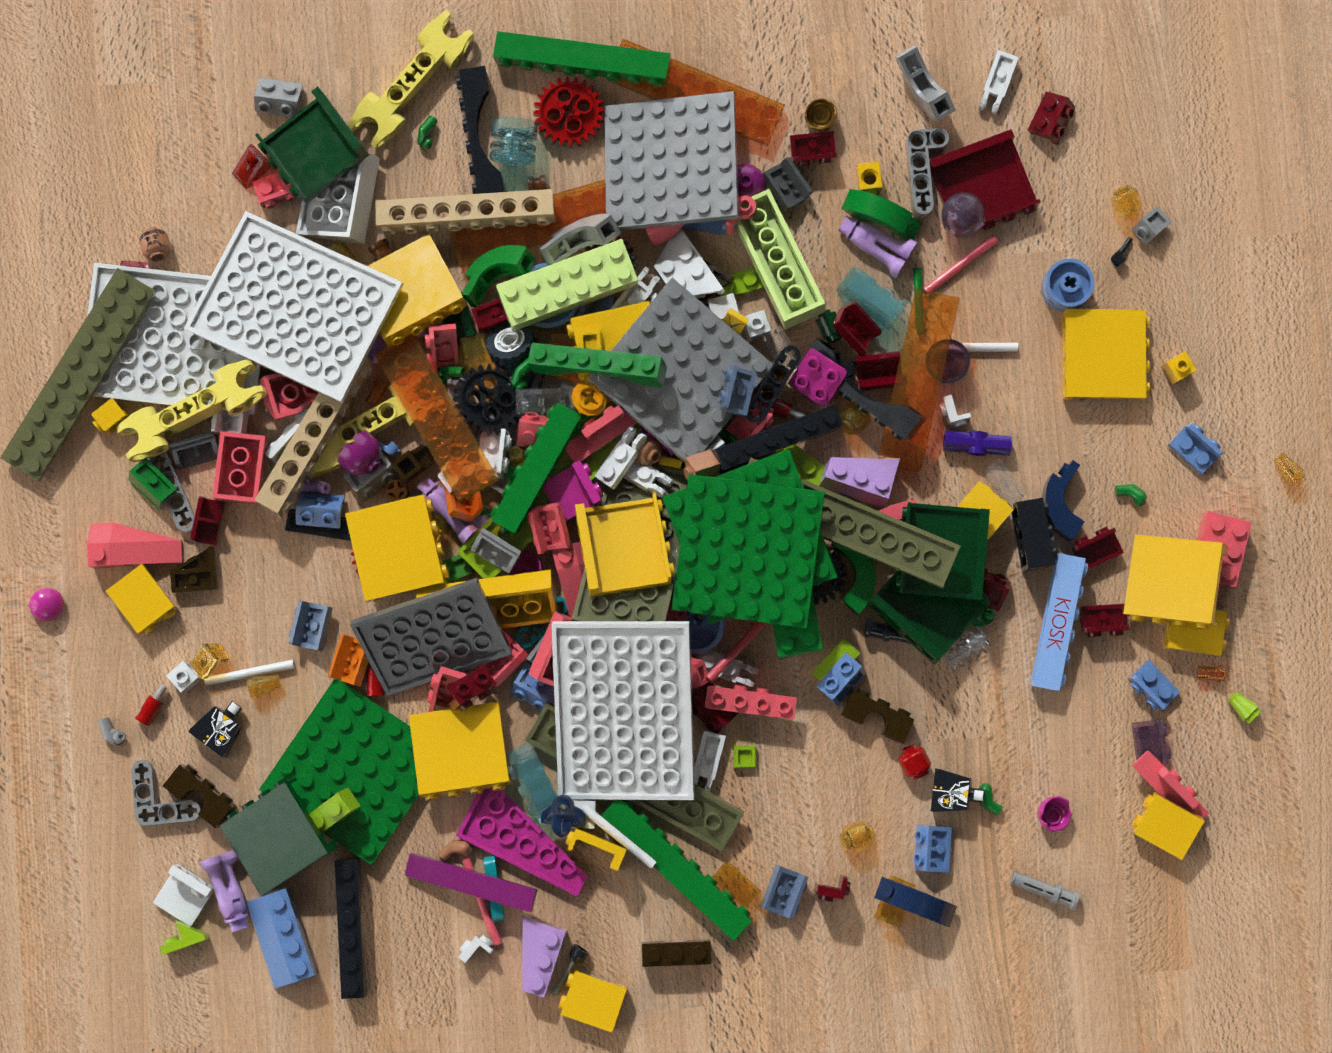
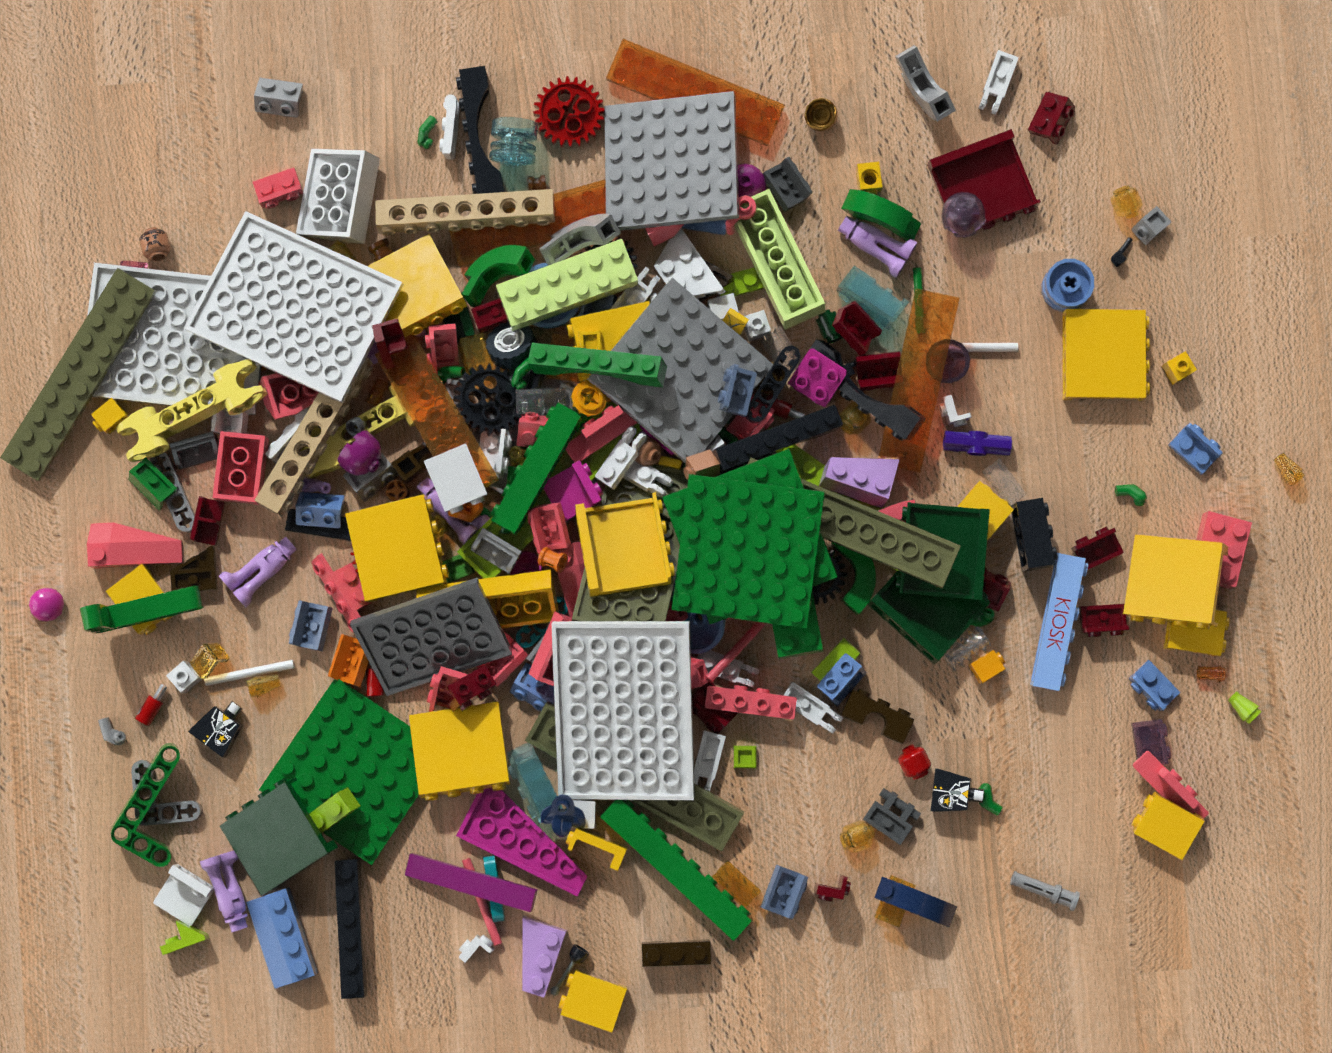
dark brown arch [163,764,236,828] -> none
clear red slope [232,144,272,189] -> none
dark green panel [255,86,369,204] -> none
light yellow piece [347,10,475,150] -> none
medium blue hand [378,440,401,457] -> none
nougat arm [438,840,473,862] -> none
green brick [493,31,672,87] -> none
white bar [582,804,656,869] -> none
dark red bracket [790,131,837,166] -> none
black pin [864,618,910,644] -> none
light grey beam [905,128,949,219] -> none
medium blue bracket [913,825,952,873] -> none
coral bar [923,235,998,295] -> none
dark pink hair [1038,796,1073,832] -> none
dark blue arch [1042,460,1085,542] -> none
none -> green beam [80,586,203,634]
none -> green beam [111,743,180,867]
none -> lavender piece [219,537,297,607]
none -> coral bracket [311,553,372,633]
none -> dark grey hinge [346,417,366,436]
none -> dark red panel [372,319,408,369]
none -> white panel [424,444,487,514]
none -> white hinge [439,94,460,160]
none -> orange bush [538,547,568,573]
none -> white hinge [783,682,843,734]
none -> dark grey plate [862,788,921,845]
none -> light orange brick [968,650,1005,684]

